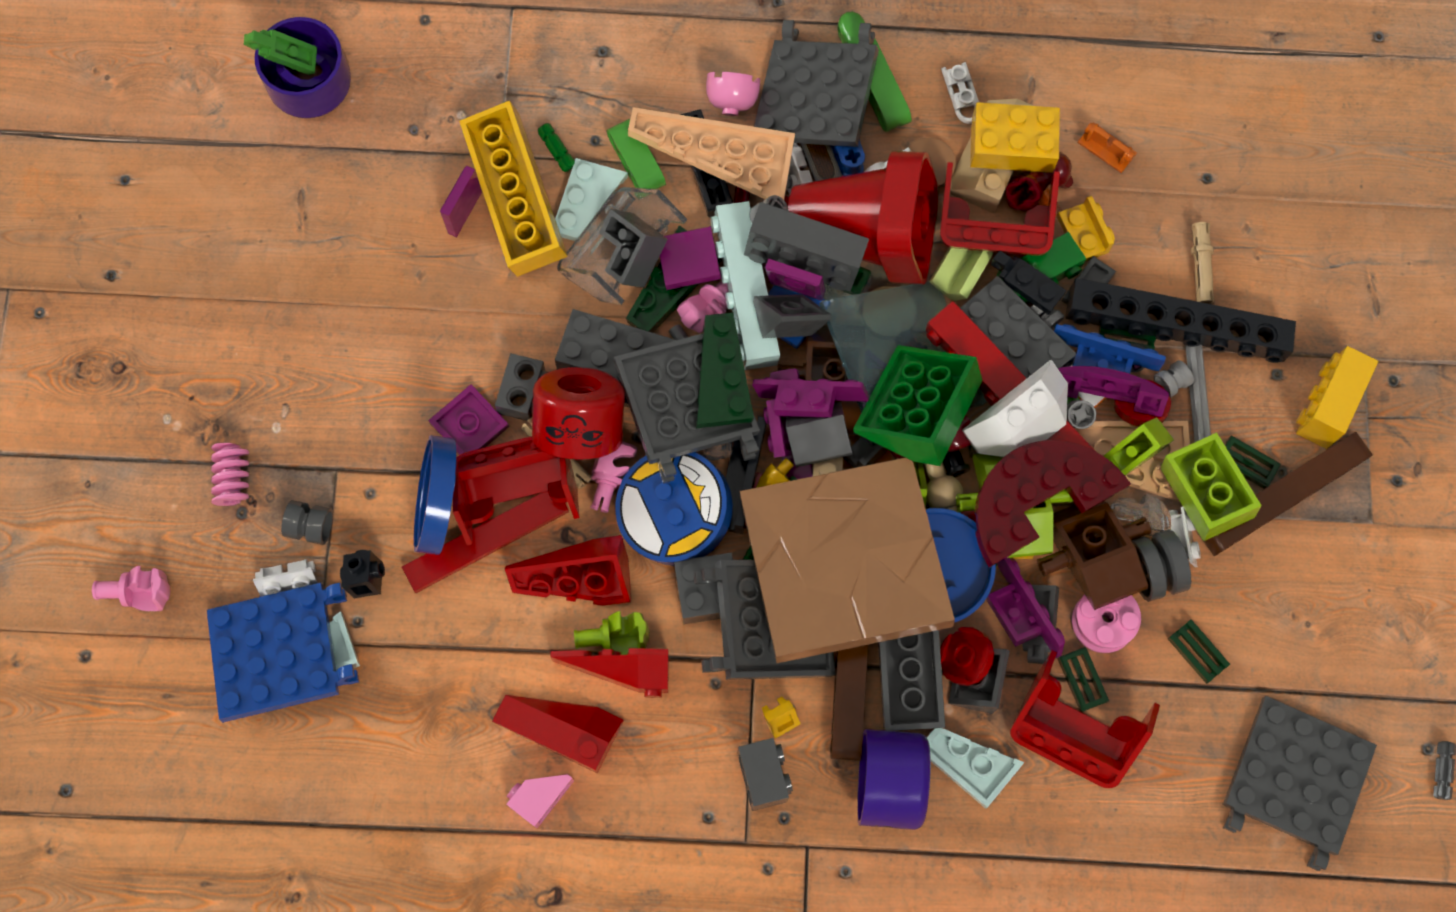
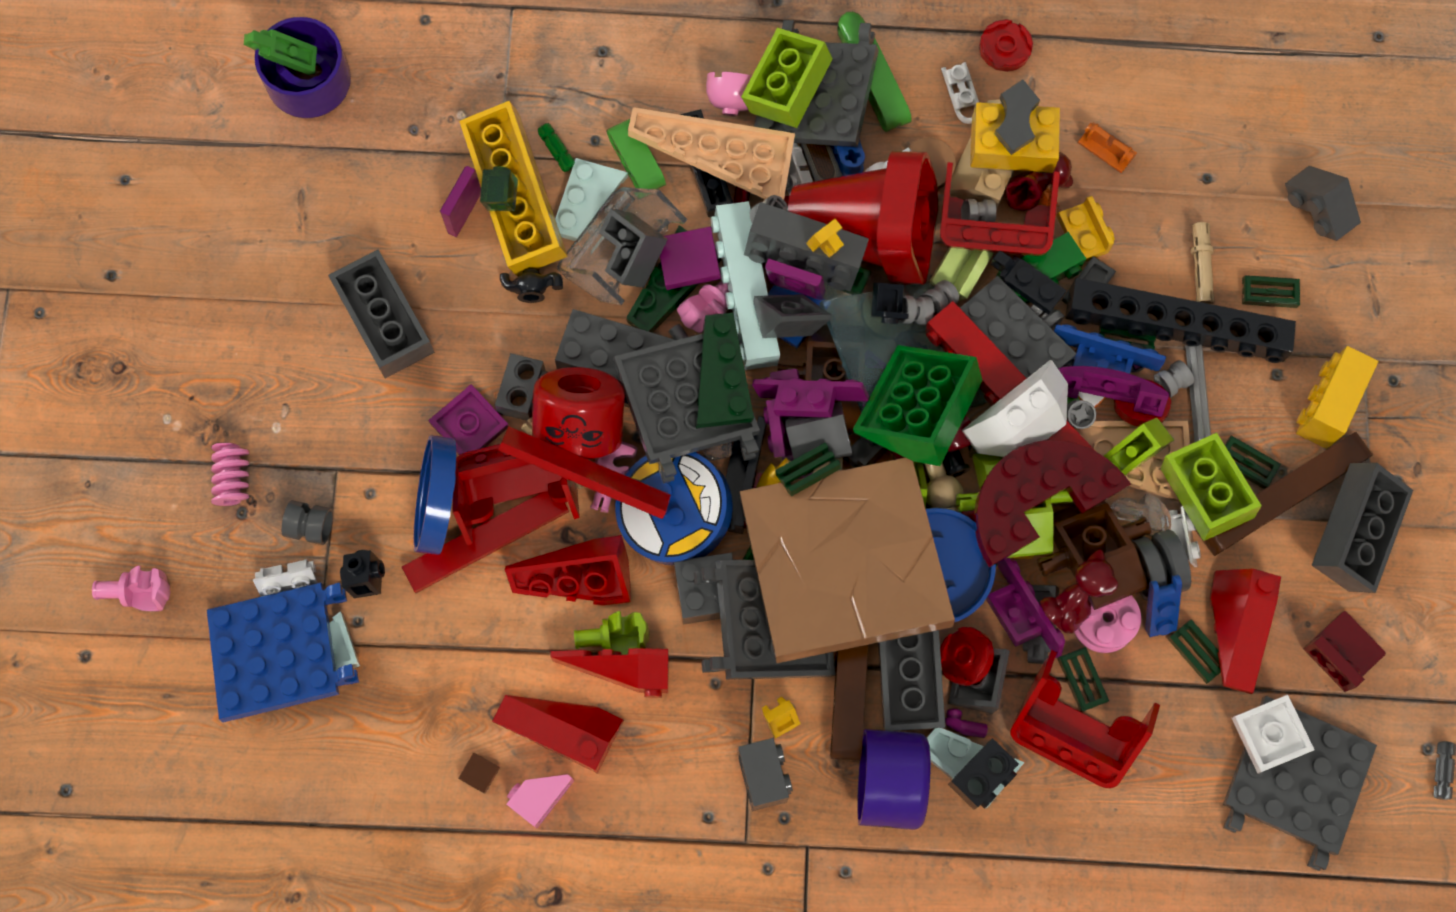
none -> dark grey brick [328,250,435,379]
none -> reddish brown tile [458,753,500,794]
none -> clear green brick [480,166,518,211]
none -> red tile [498,426,671,519]
none -> black piece [500,269,563,303]
none -> lime brick [741,28,833,128]
none -> dark green tile [775,443,841,497]
none -> yellow tile [806,219,844,258]
none -> black bracket [871,283,909,324]
none -> light grey wheel [898,295,934,325]
none -> light grey wheel [921,280,959,317]
none -> magenta arm [945,708,988,738]
none -> black brick [948,738,1019,810]
none -> light grey wheel [961,199,996,222]
none -> red tile [979,19,1033,72]
none -> dark grey tile [994,80,1040,155]
none -> dark red animal [1040,549,1118,634]
none -> blue hinge [1145,575,1182,638]
none -> red wedge [1209,568,1281,694]
none -> white plate [1232,695,1314,773]
none -> dark green tile [1242,275,1300,308]
none -> dark grey brick [1285,166,1361,241]
none -> dark red bracket [1303,611,1386,692]
none -> dark grey brick [1312,463,1413,593]

